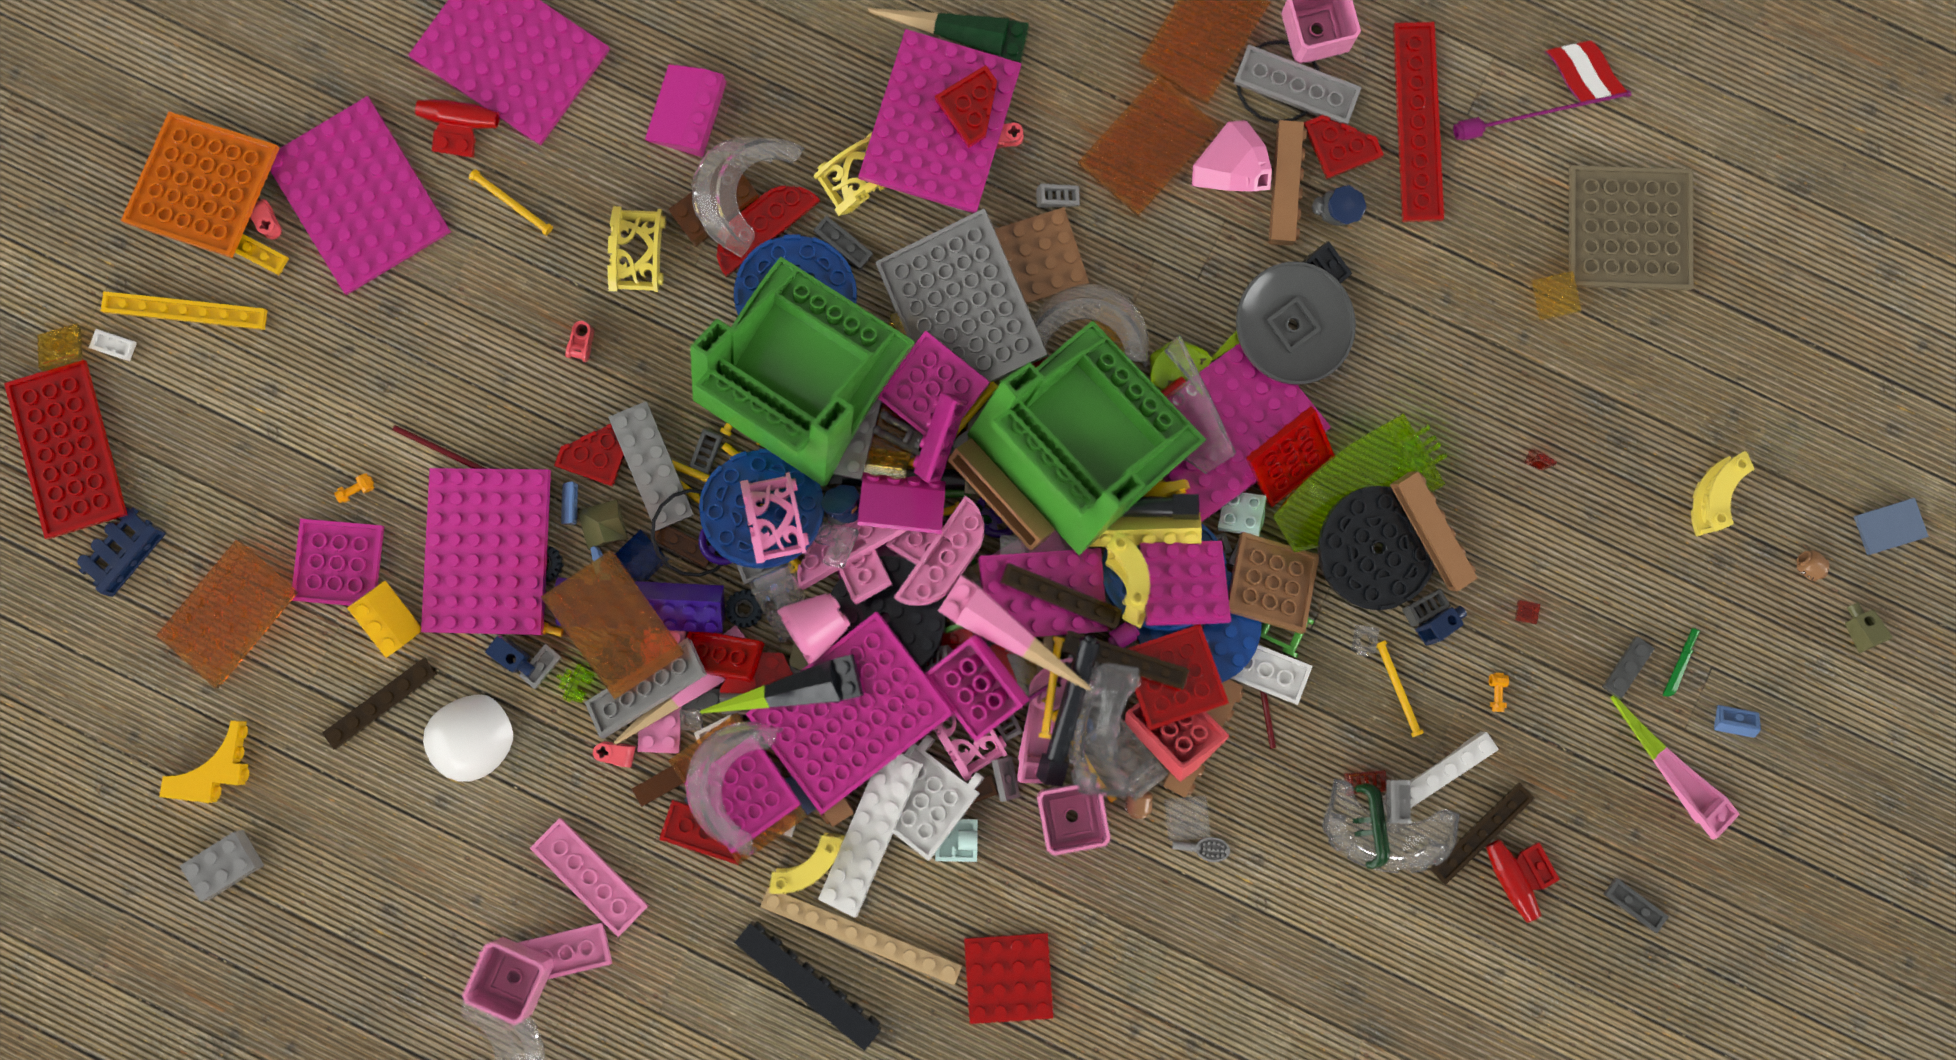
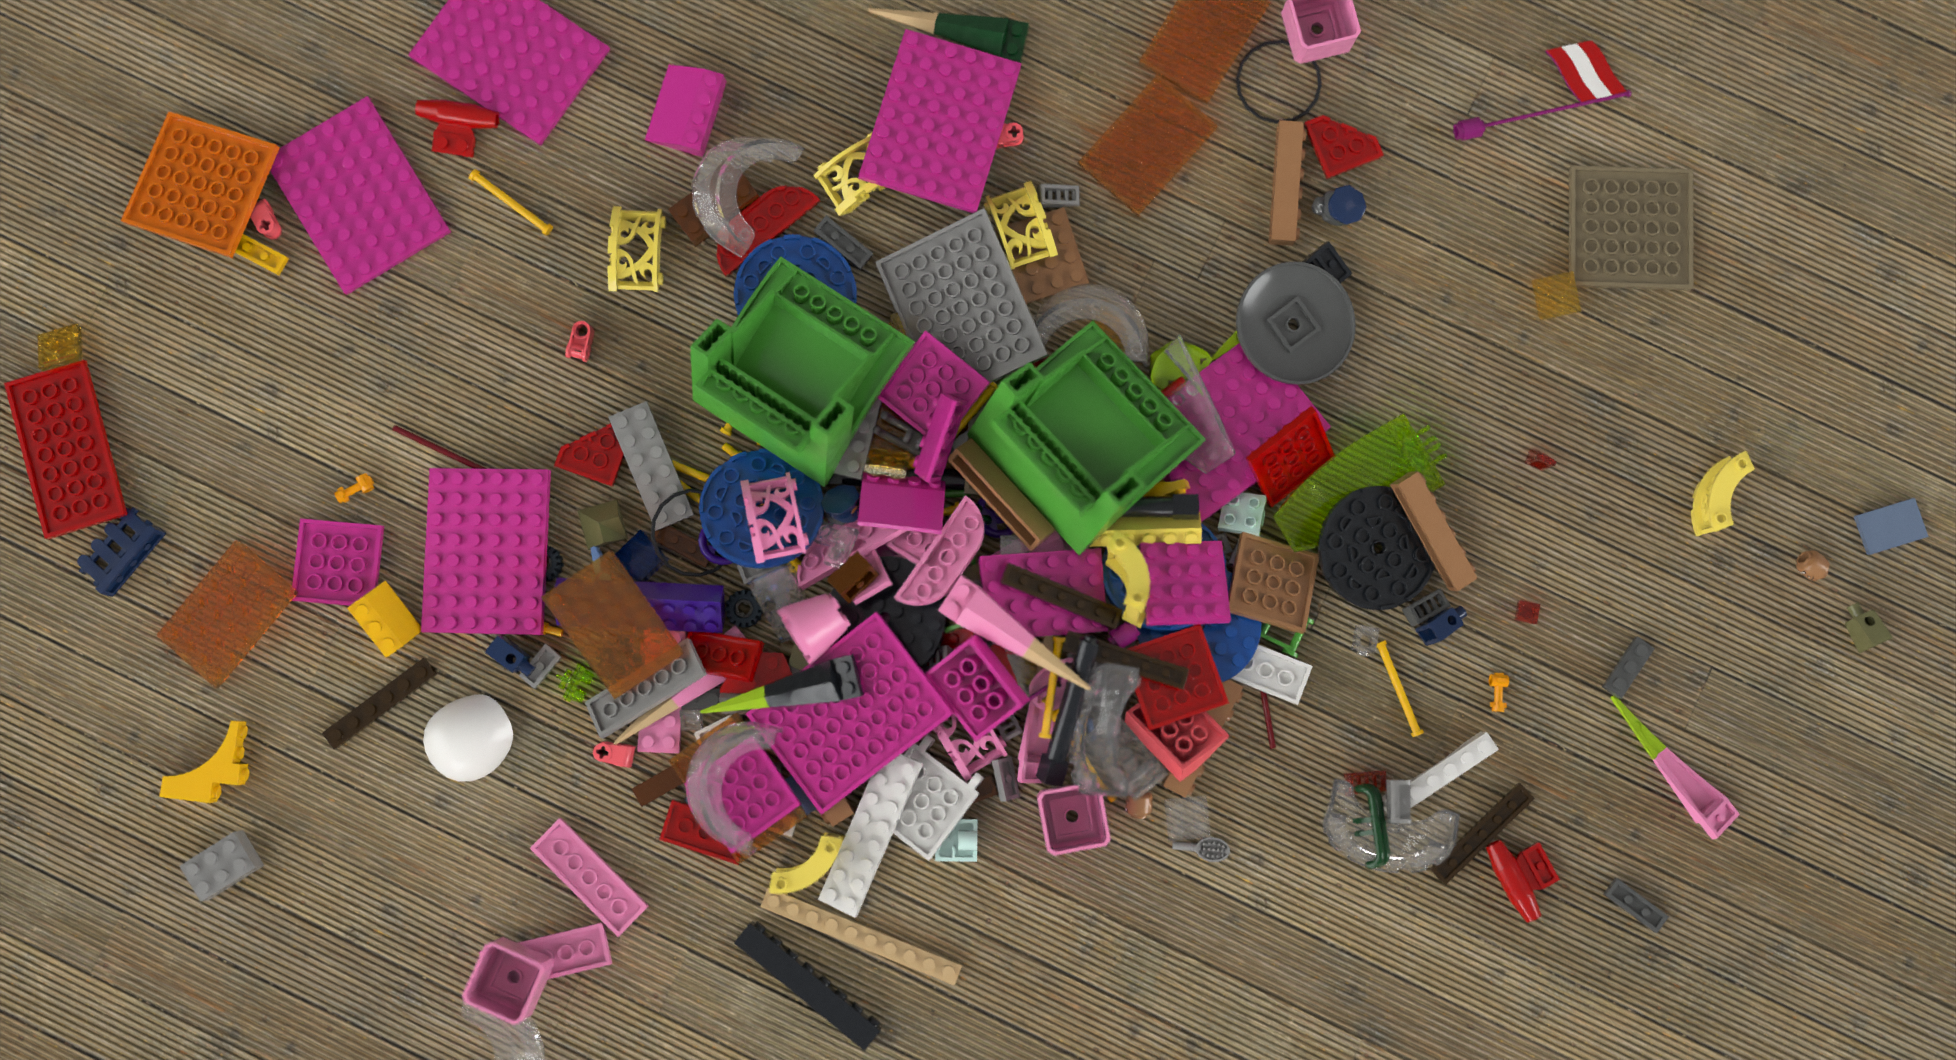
white plate [89,329,137,361] -> none
yellow plate [100,291,268,330] -> none
medium blue slope [561,482,578,525] -> none
dark grey slope [689,427,724,474] -> none
red plate [935,65,997,148] -> none
red plate [964,932,1054,1024] -> none
bright pink brick [1192,120,1272,191] -> none
light grey plate [1233,44,1362,125] -> none
red plate [1393,22,1444,222] -> none
green piece [1662,628,1700,697] -> none
medium blue slope [1714,705,1761,738] -> none
none -> reddish brown brick [827,551,880,603]
none -> light yellow fence [984,181,1058,269]

